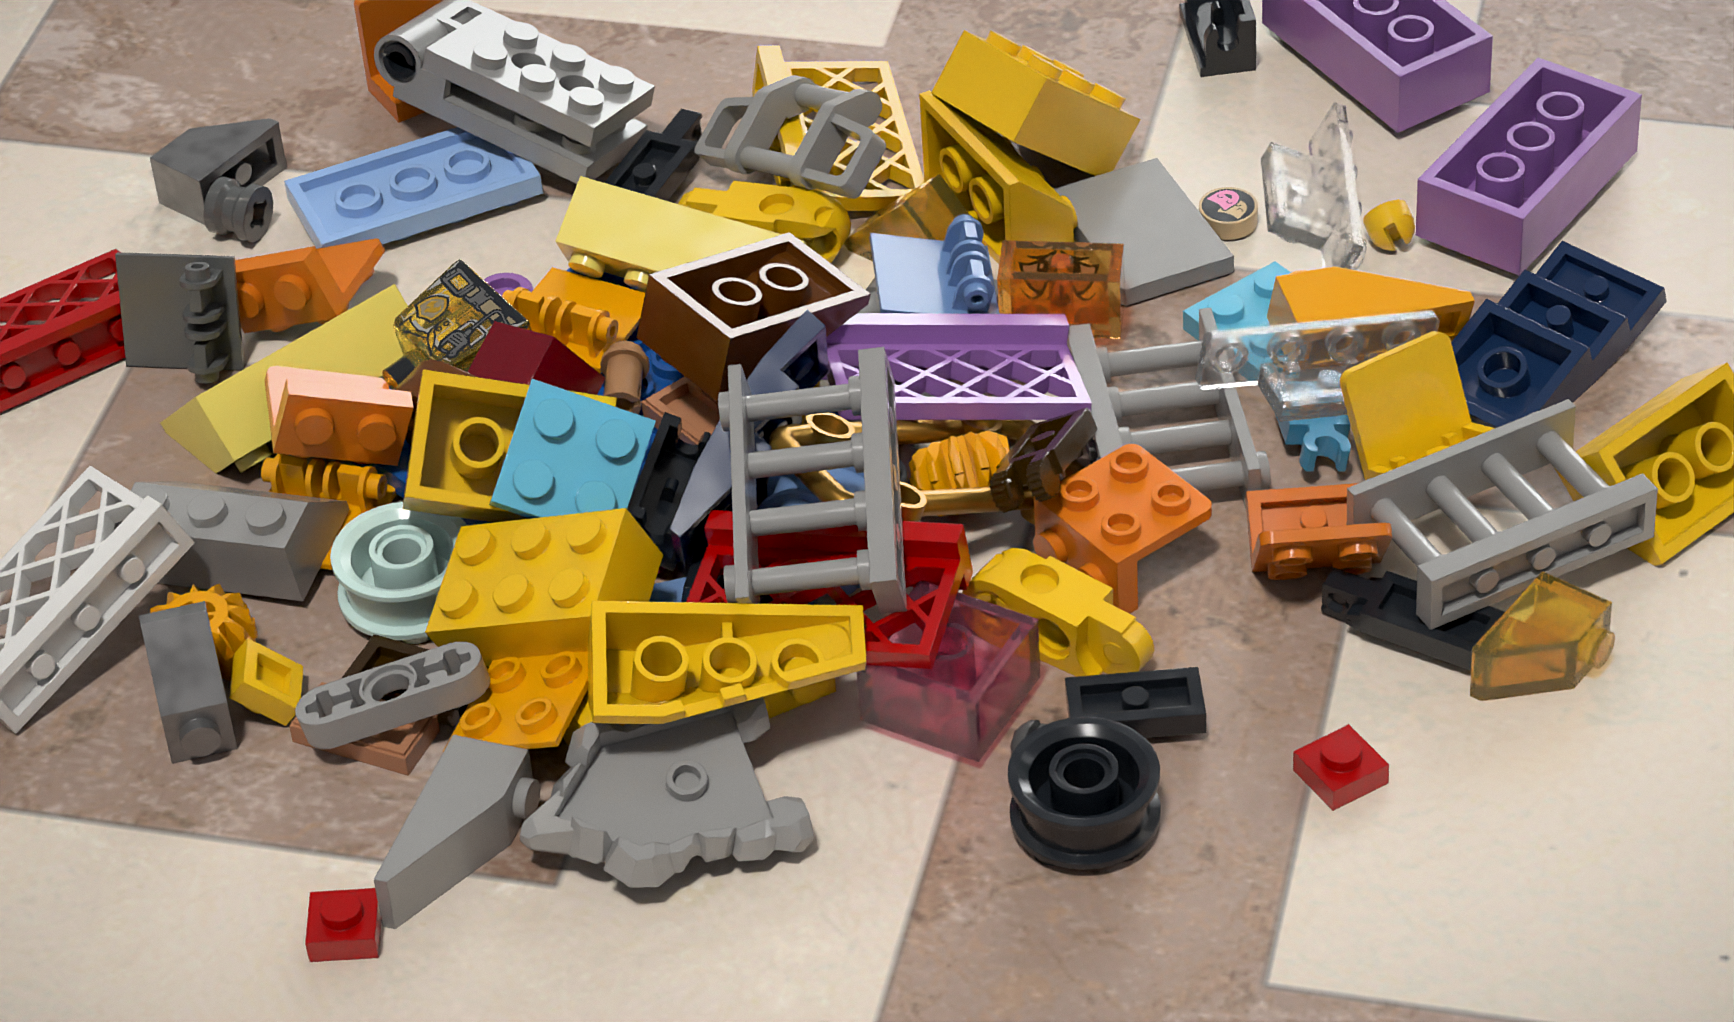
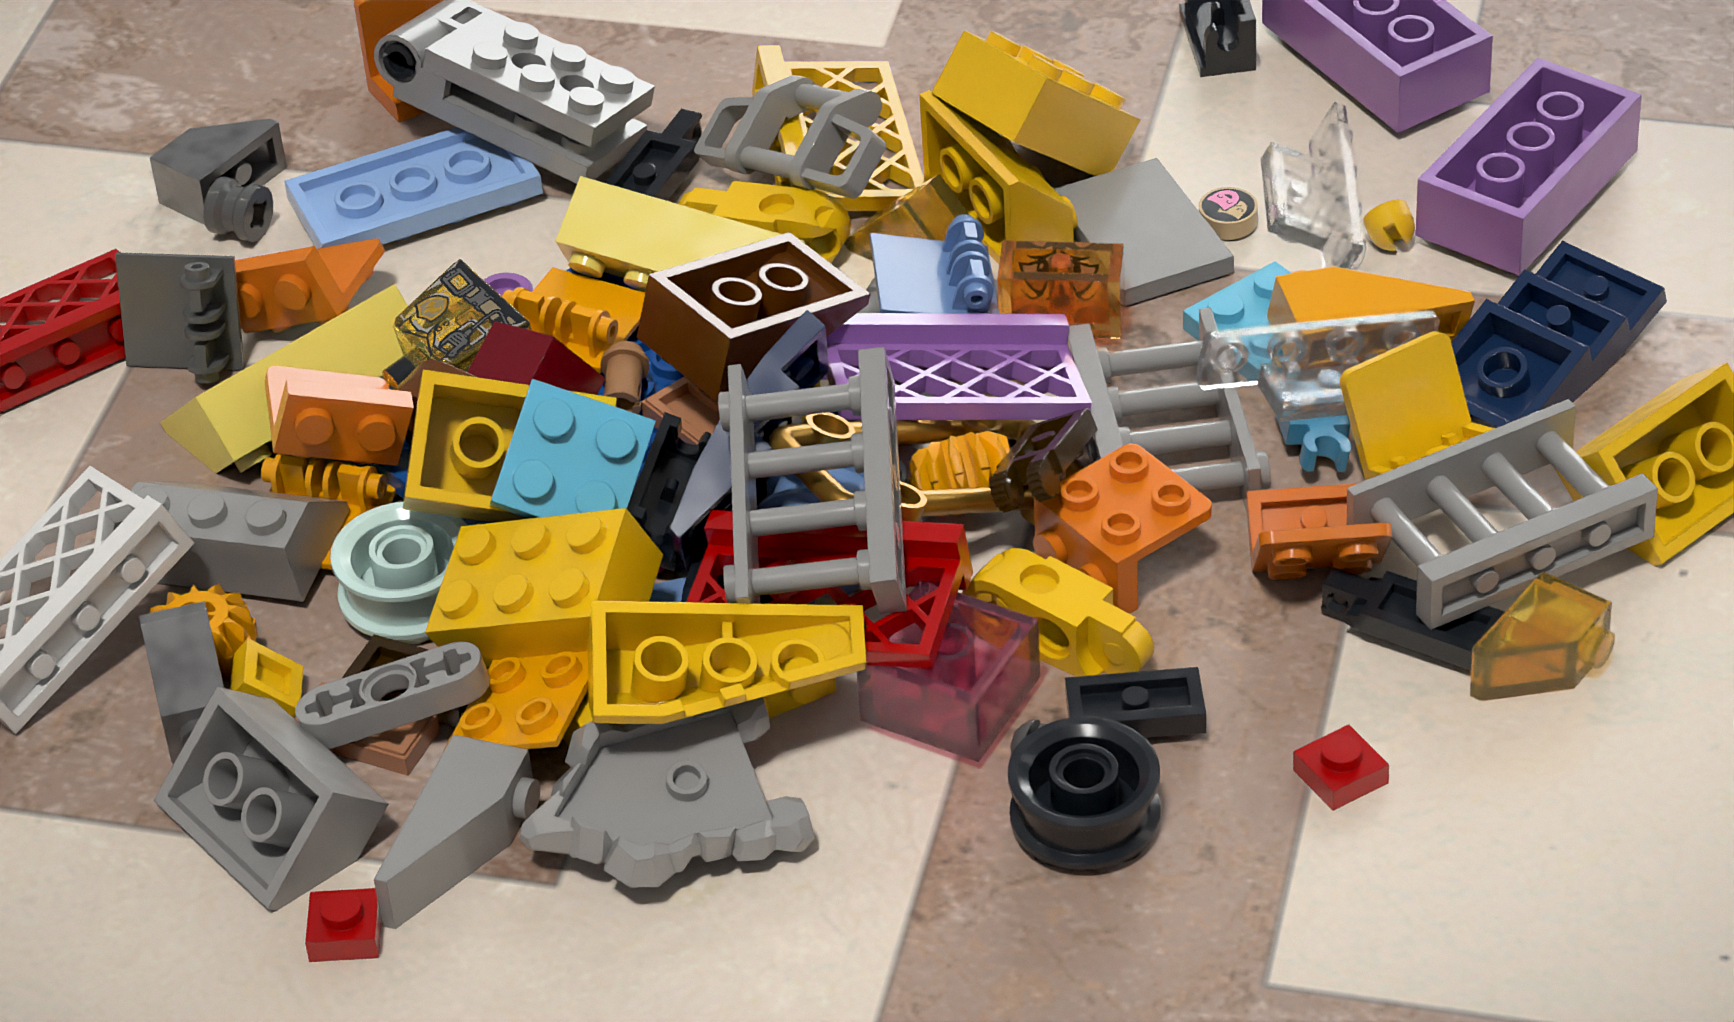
none -> light grey slope [153,687,389,911]

